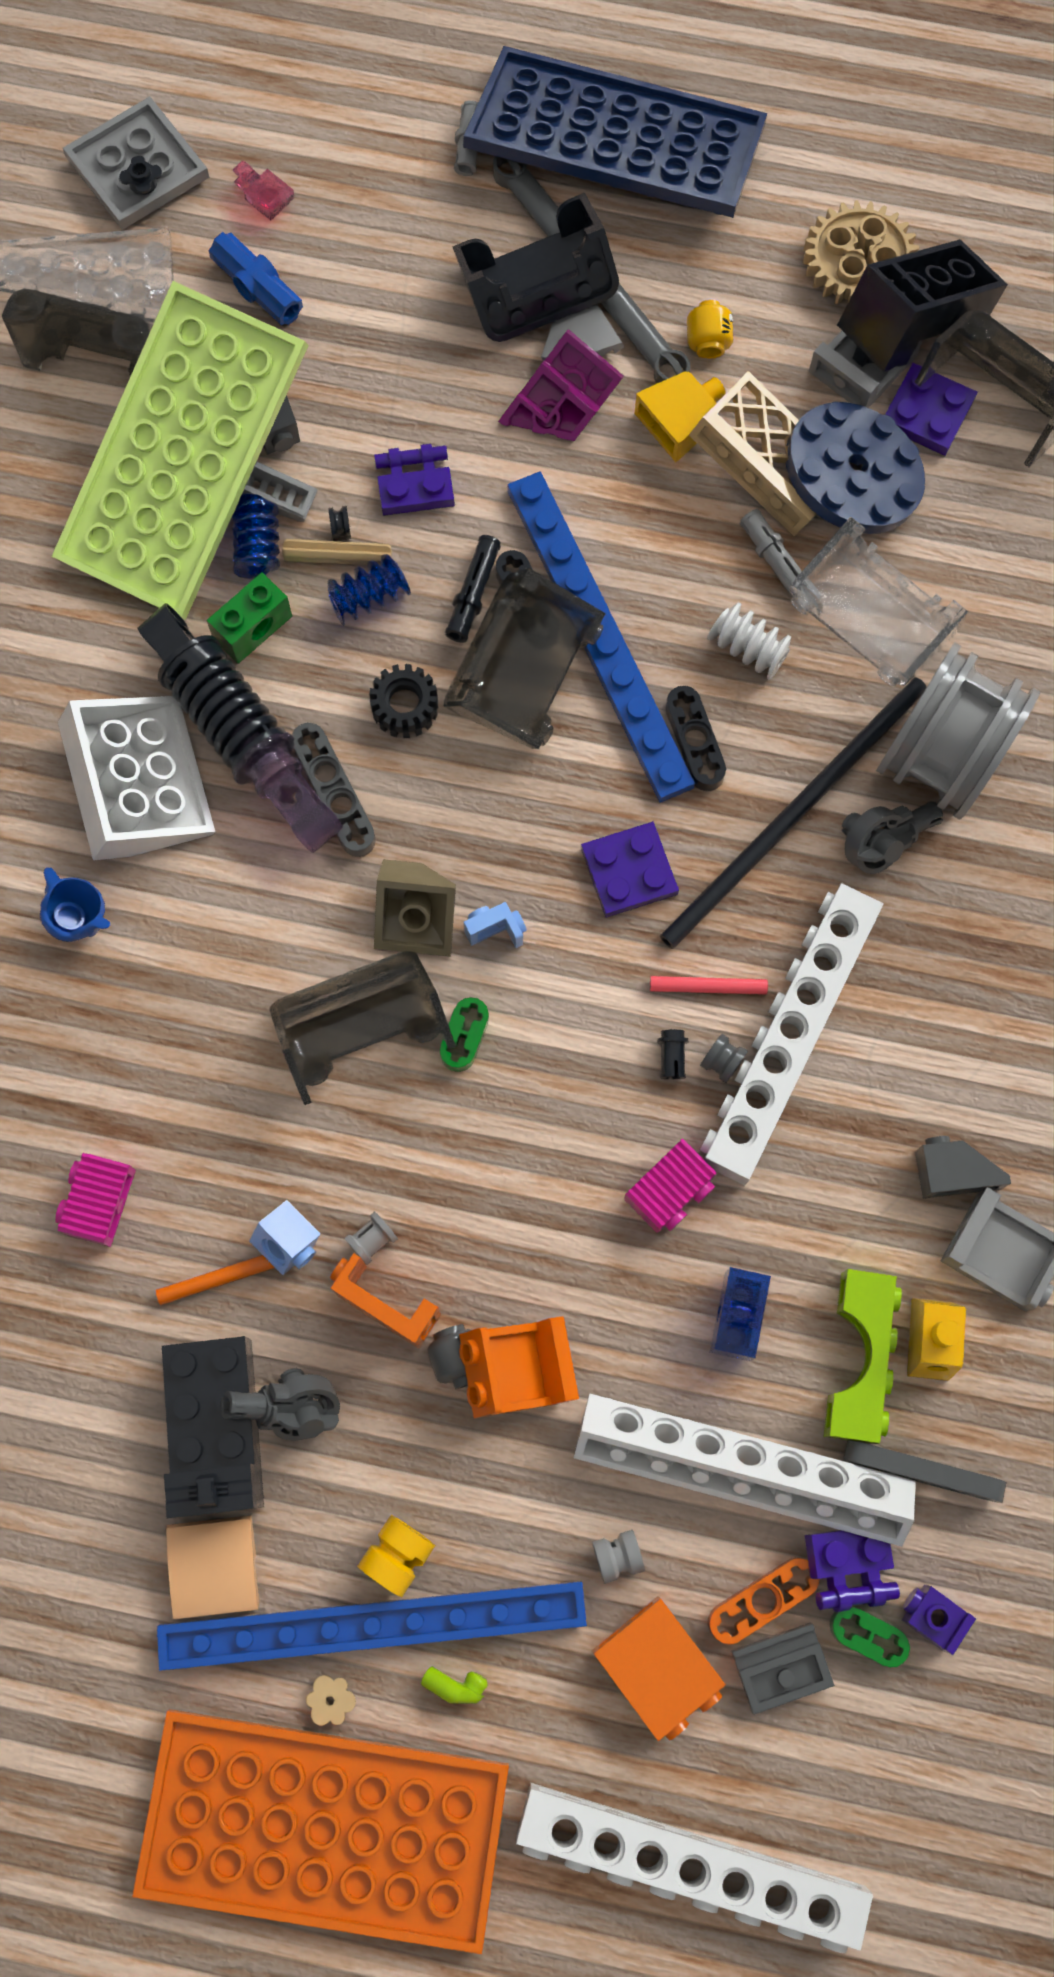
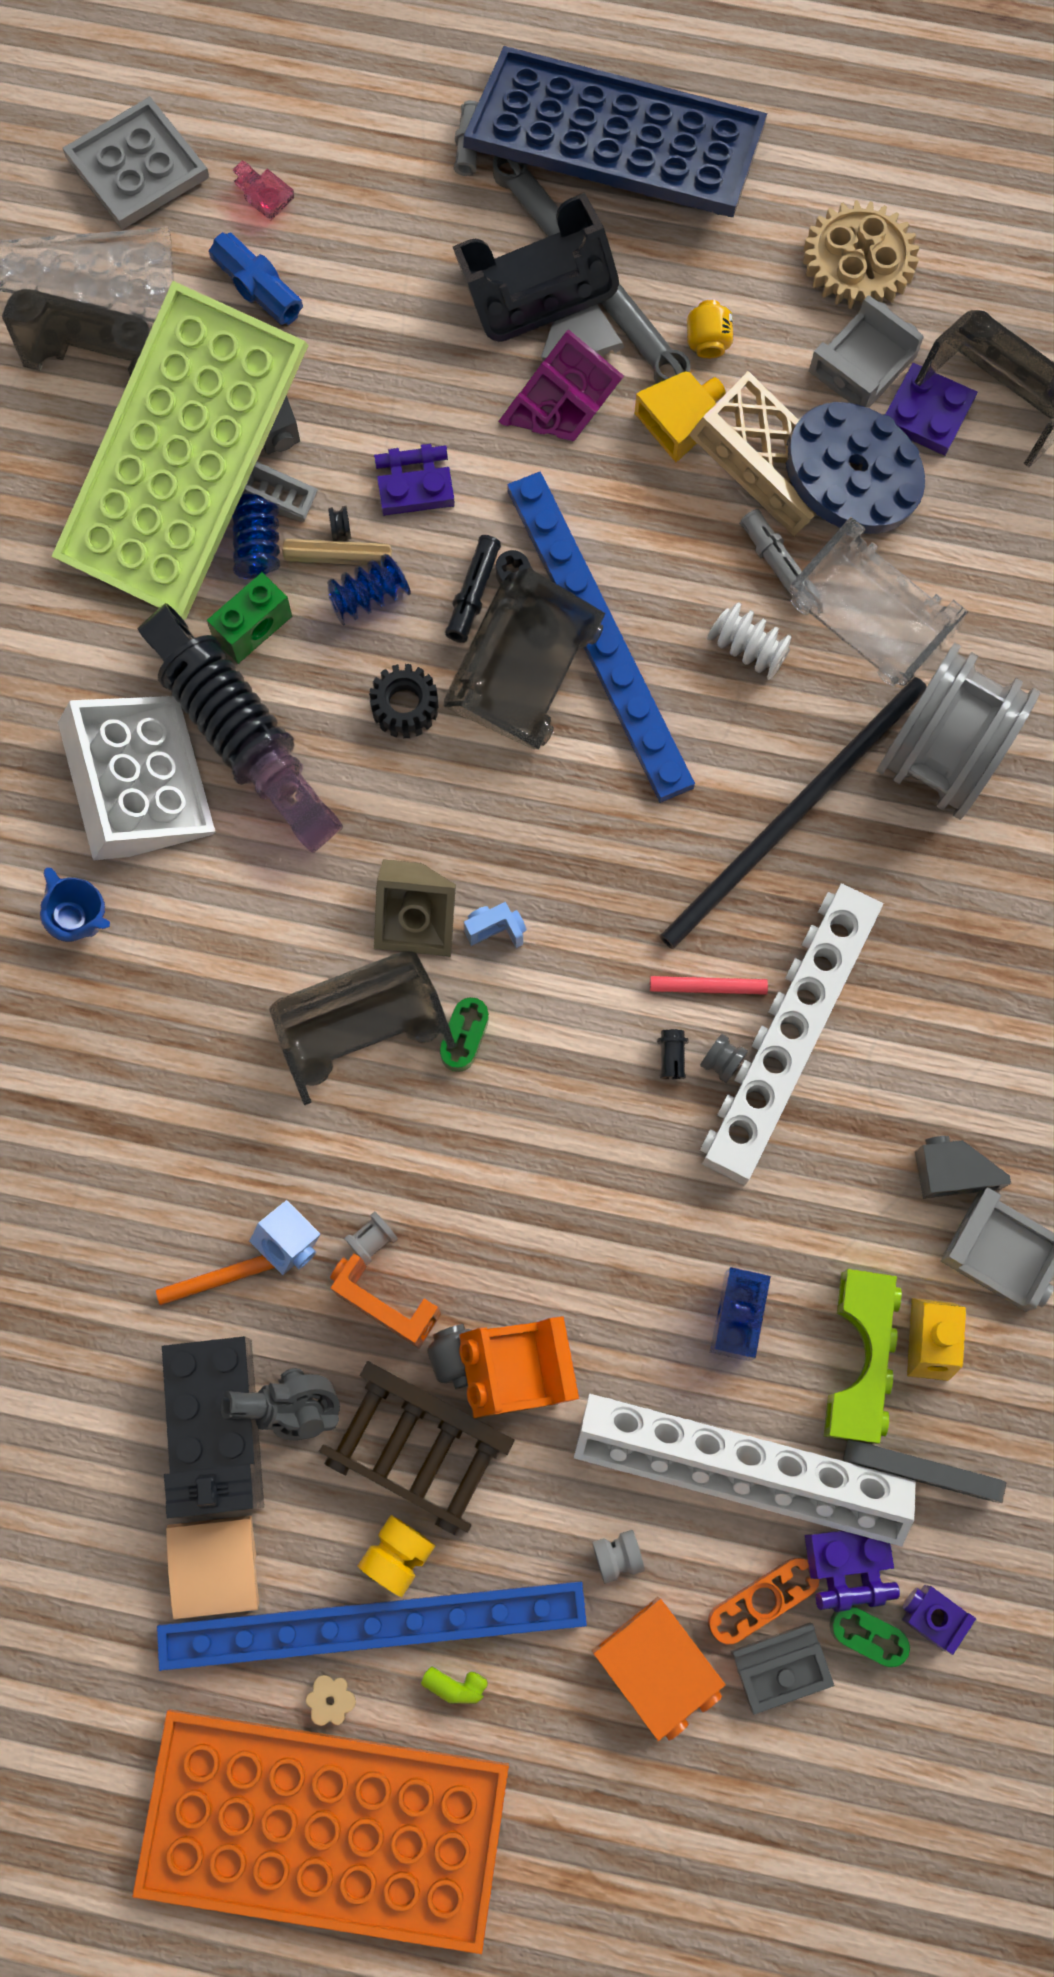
dark pink brick [55,1152,136,1247] -> none
black plate [119,156,162,195] -> none
dark grey beam [291,722,376,857] -> none
white brick [516,1783,873,1953] -> none
dark purple plate [581,821,679,918] -> none
dark pink brick [624,1139,717,1233] -> none
black beam [666,686,726,791] -> none
black hinge [837,239,1008,372] -> none
dark grey pin [842,801,943,874] -> none
none -> dark brown fence [319,1361,515,1536]

